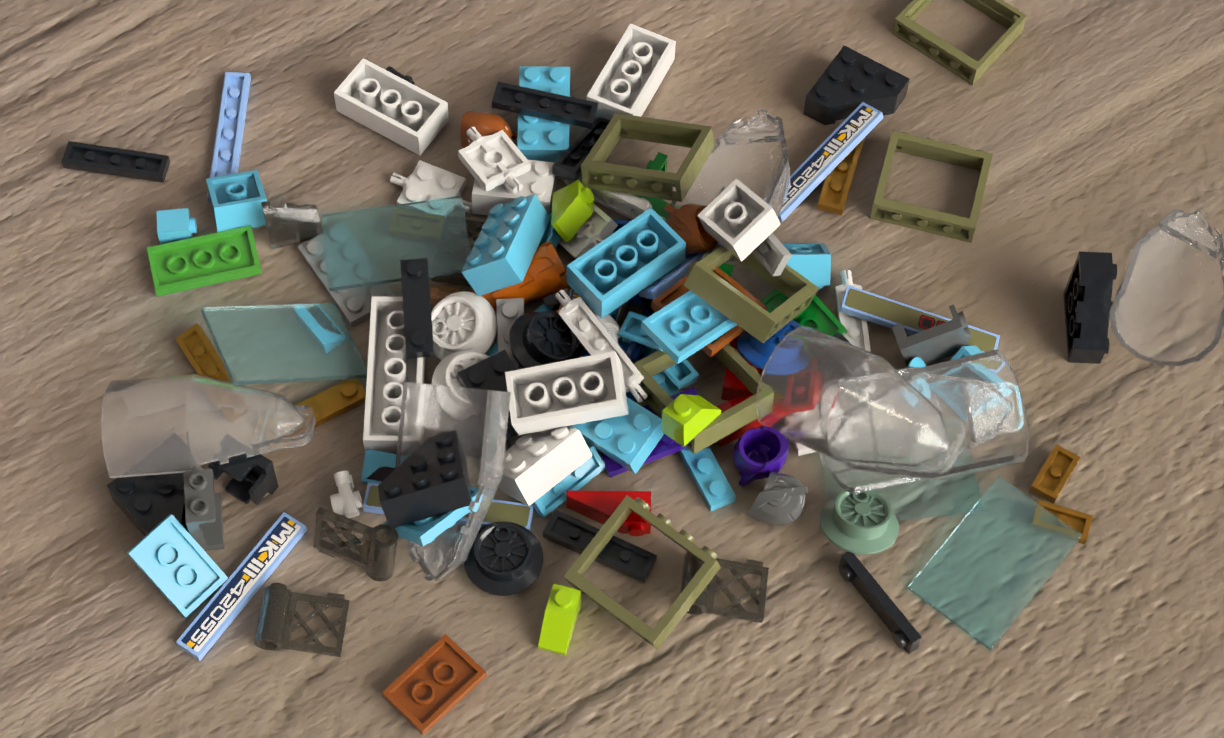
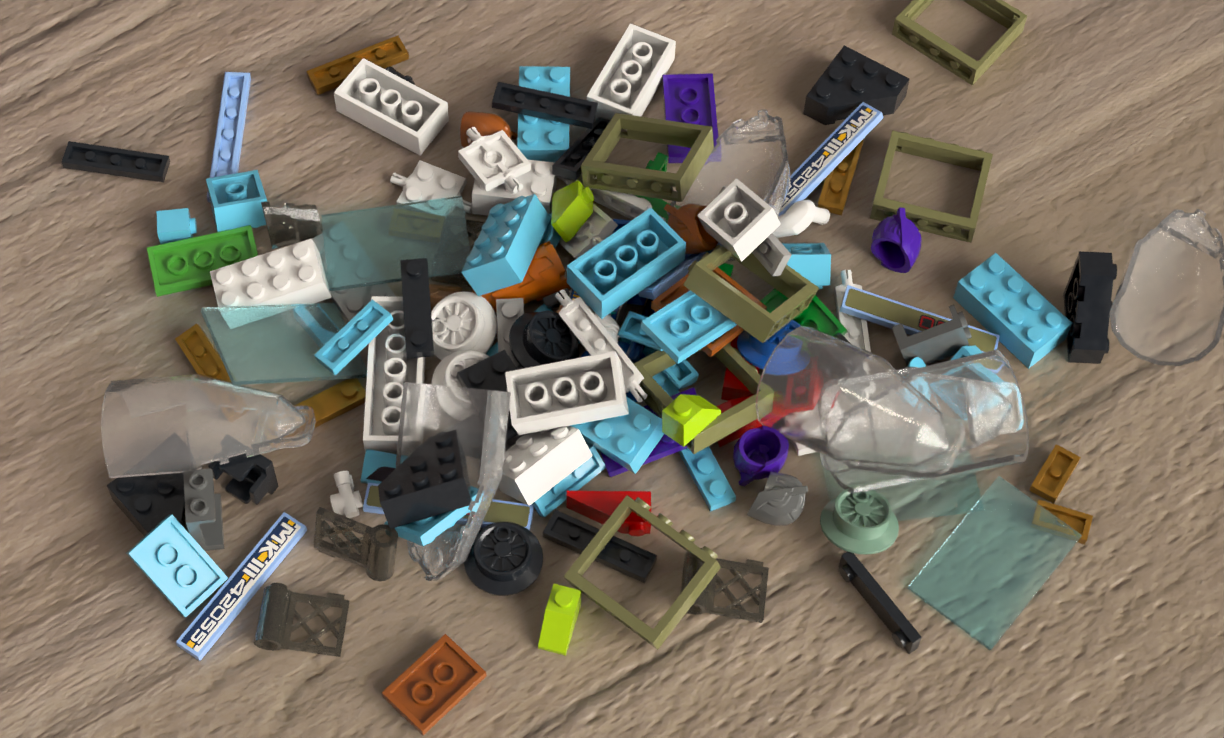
none -> white brick [210,238,332,331]
none -> pearl gold plate [306,35,409,95]
none -> medium azure plate [314,299,393,375]
none -> dark purple plate [662,73,720,163]
none -> white arm [772,200,830,238]
none -> dark purple helmet [871,207,922,273]
none -> medium azure brick [953,253,1072,369]

